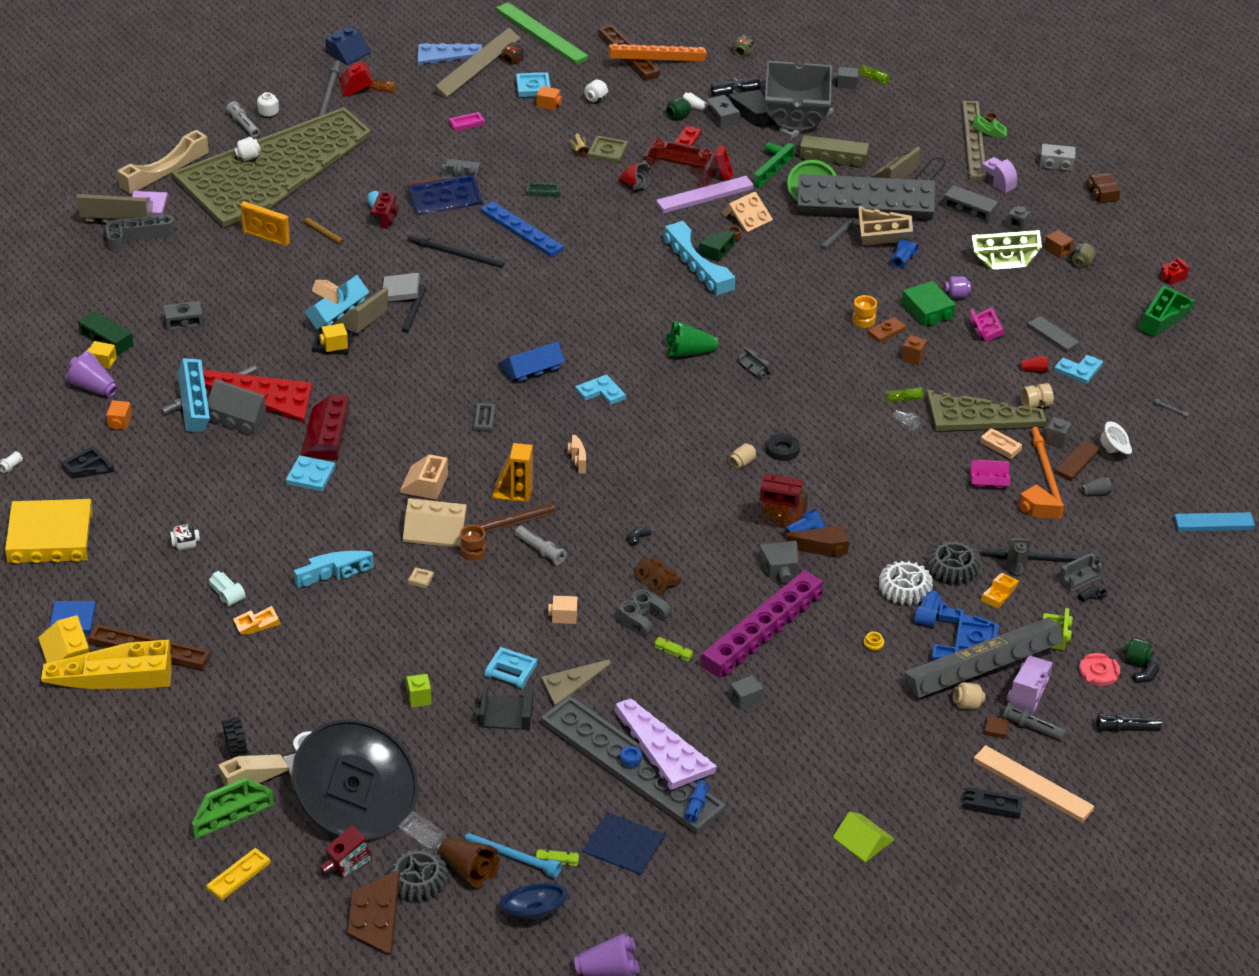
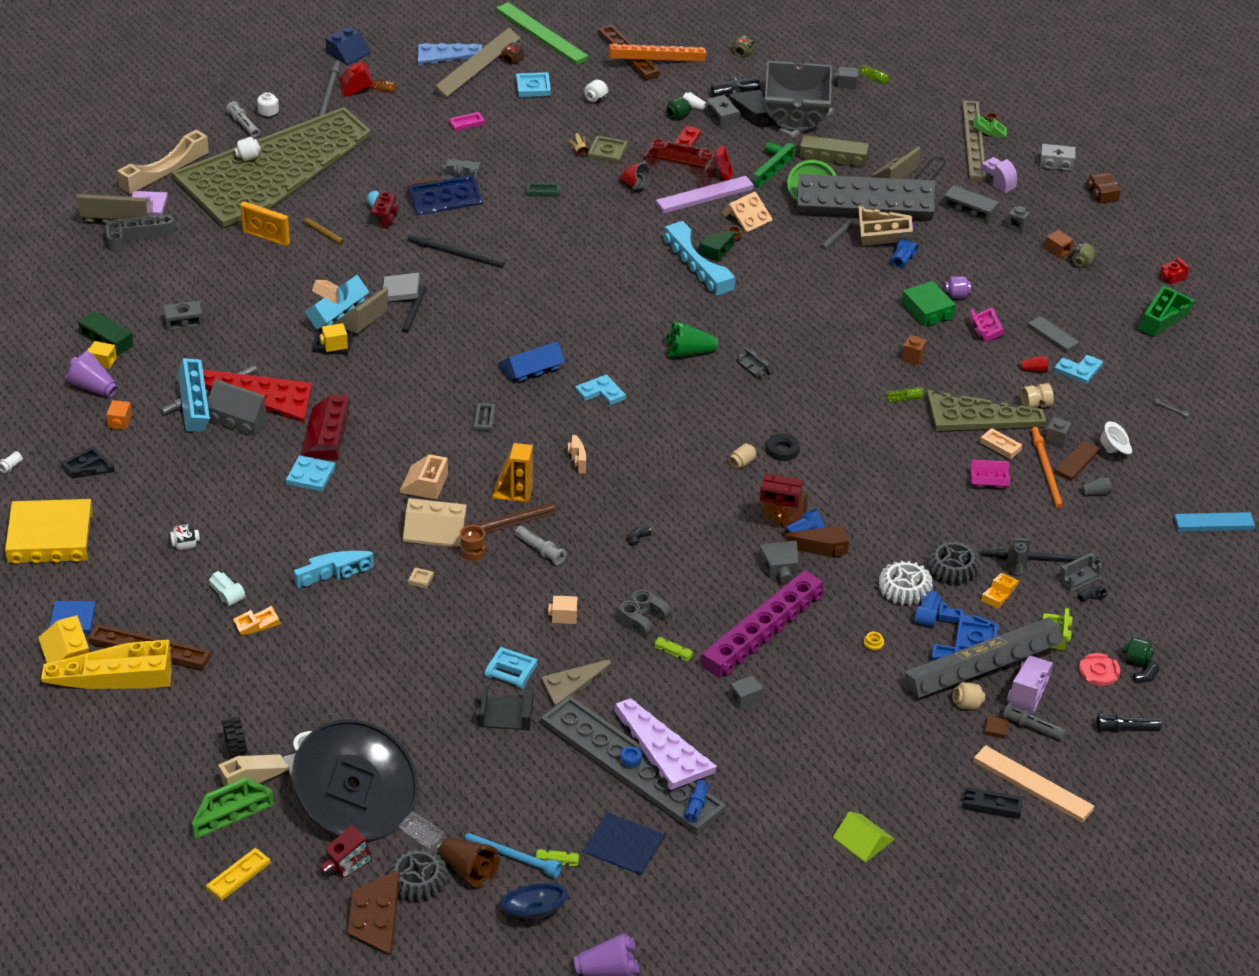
lime slope [404,674,431,708] -> none
blue plate [480,201,564,257] -> none
orange brick [537,86,562,110] -> none
reddish brown bracket [634,557,682,596] -> none
light orange wheel [852,295,877,328] -> none
dark orange plate [867,317,906,343] -> none
clear cone [893,410,921,431] -> none
yellowish green wedge [971,230,1042,270] -> none
orange slope [1018,484,1064,519] -> none

